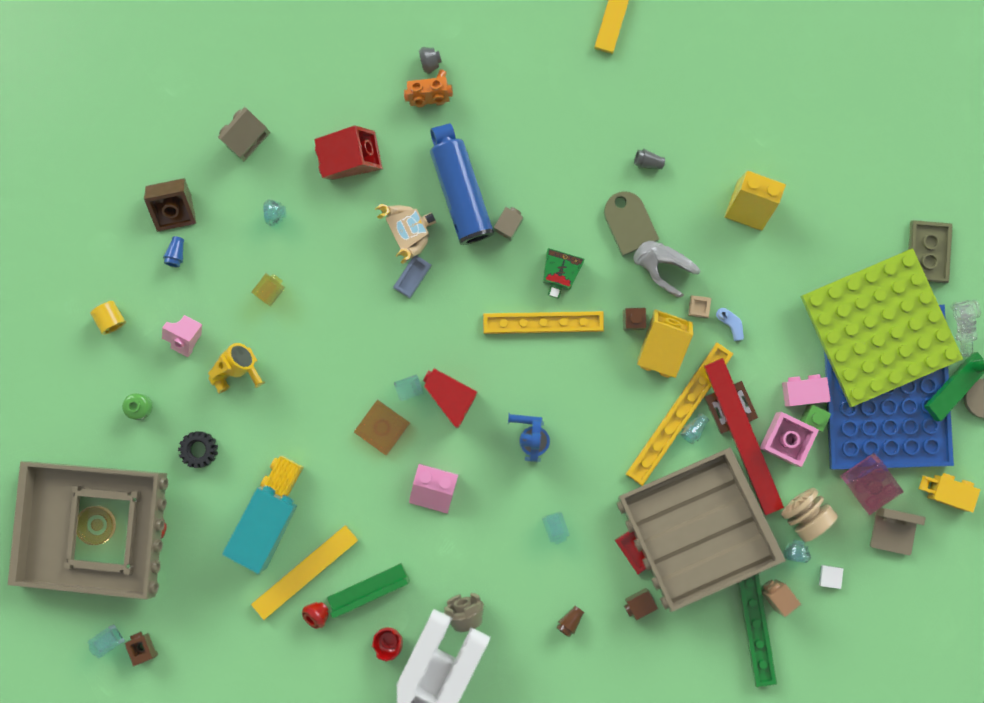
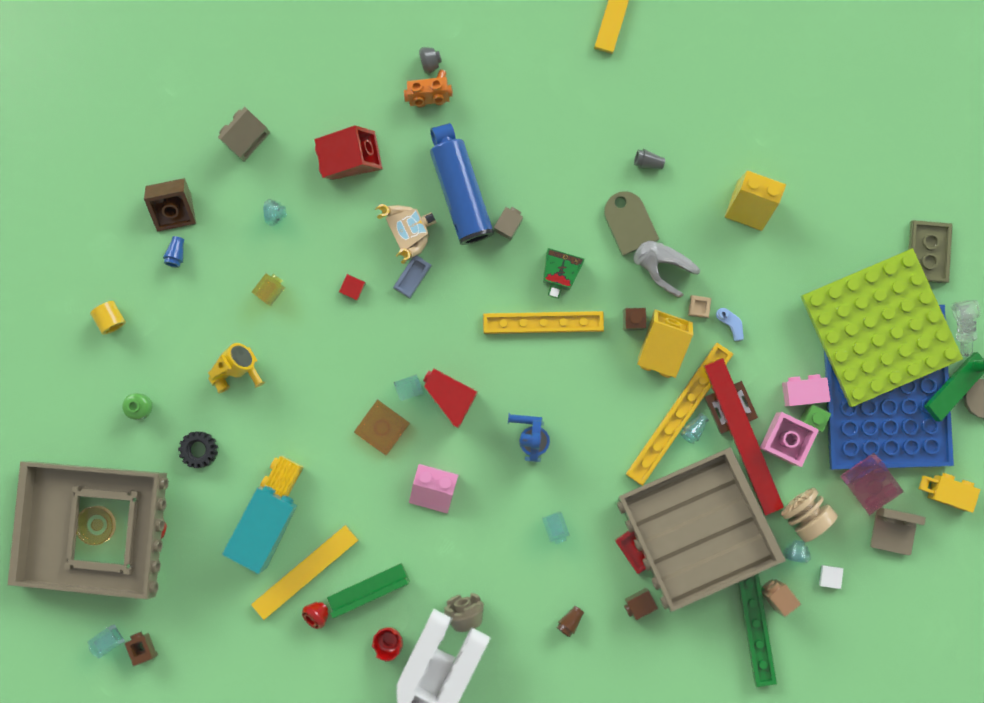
bright pink brick [162,315,202,357] -> none
none -> red tile [339,274,366,301]

